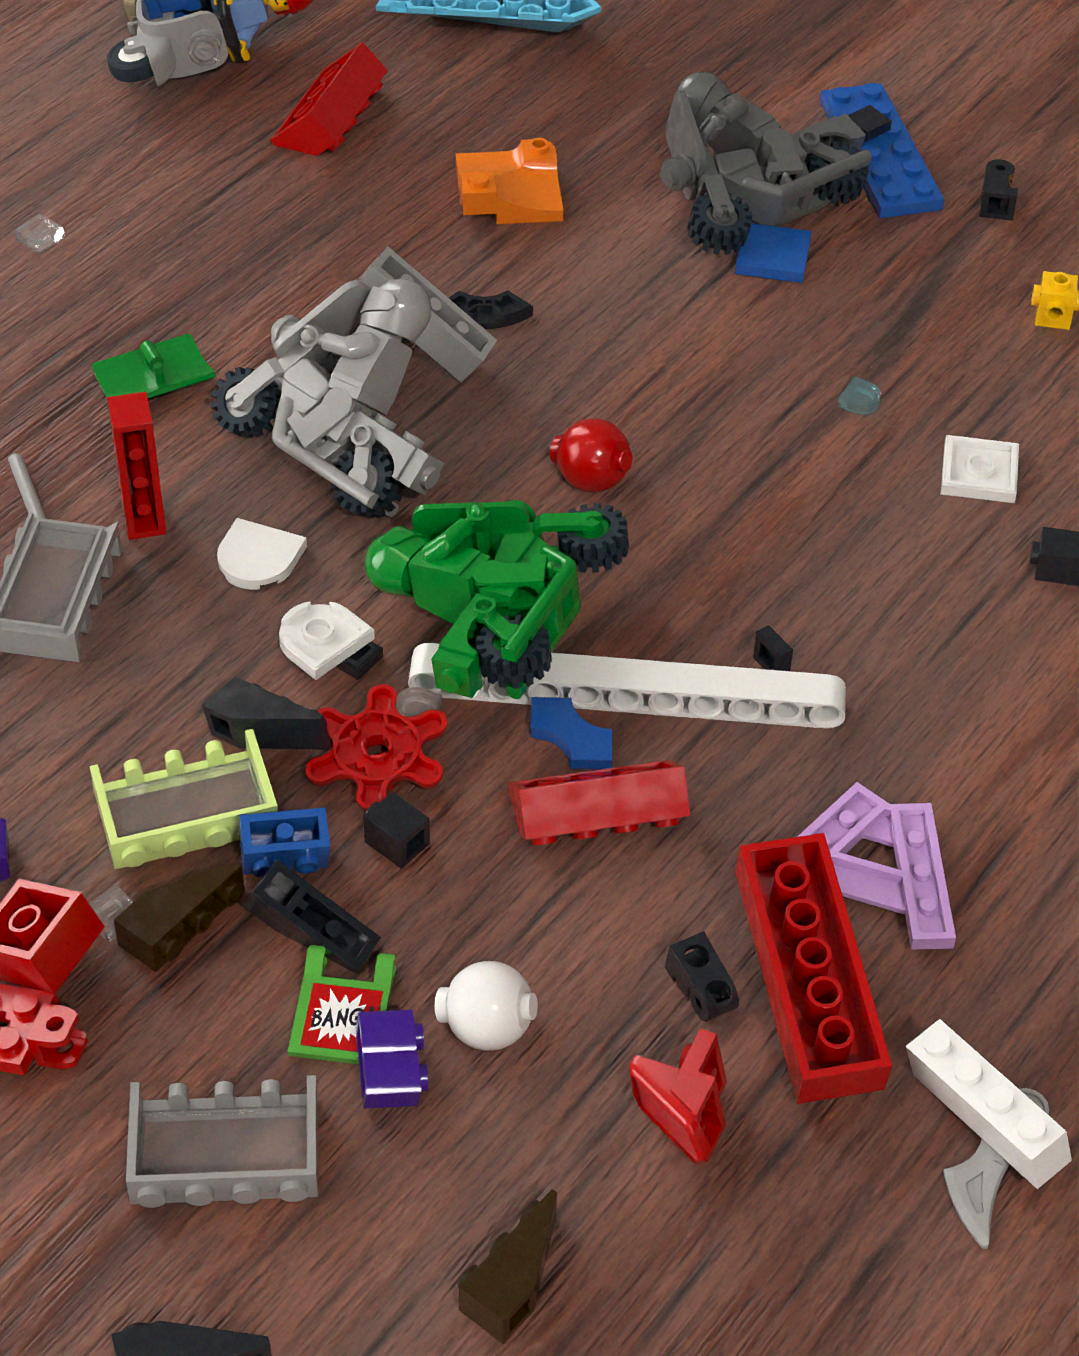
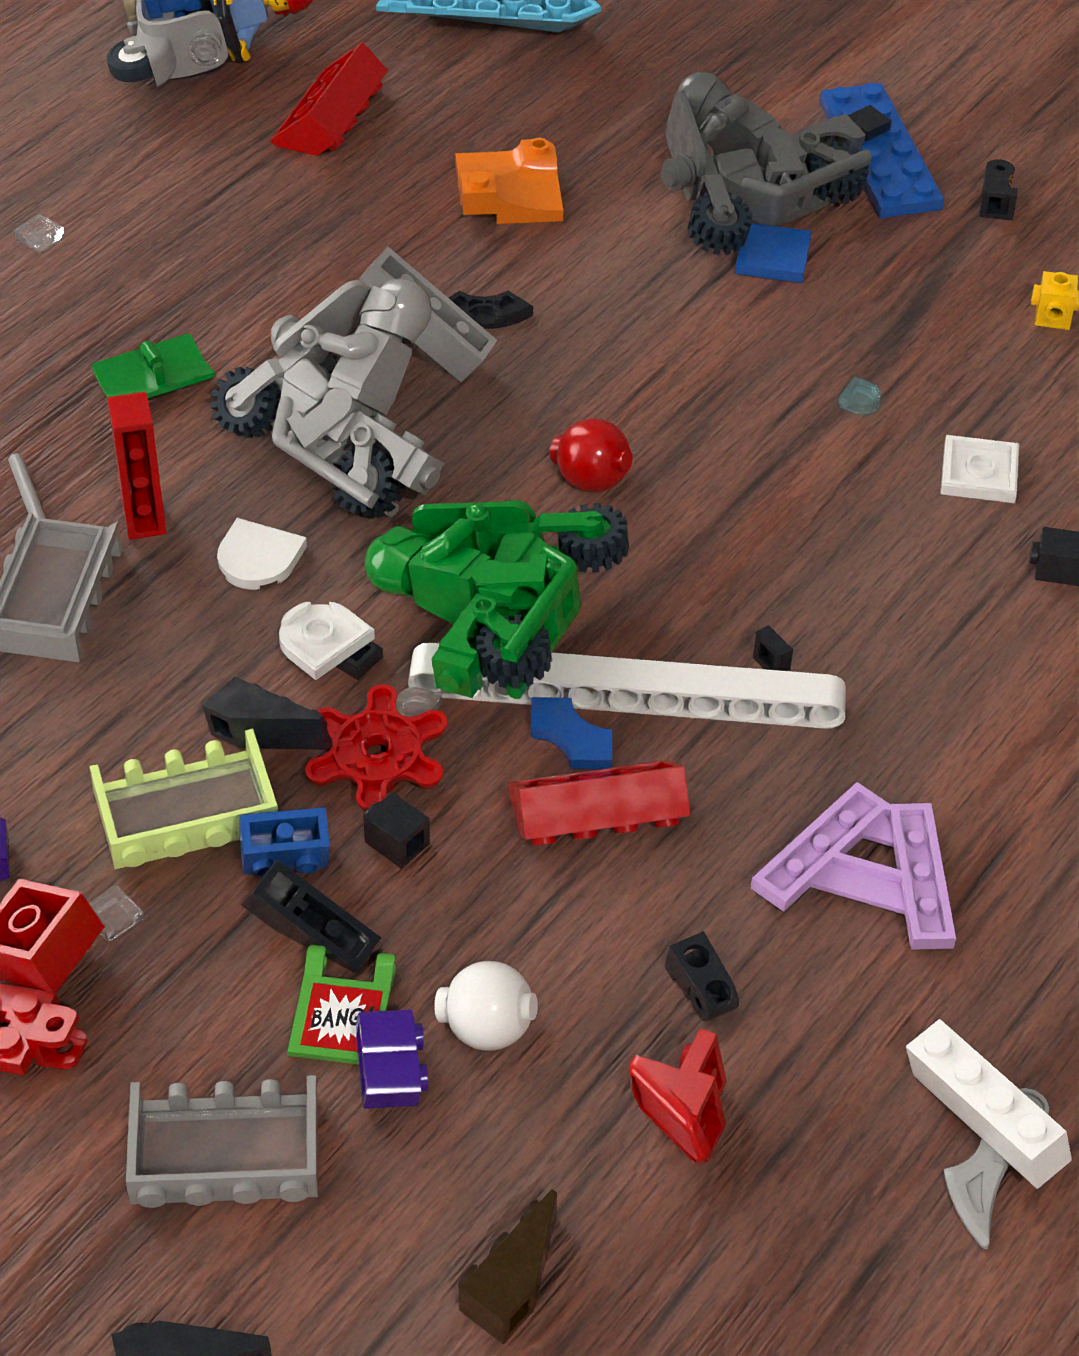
dark brown slope [113,862,245,972] -> none
red brick [735,833,892,1104] -> none

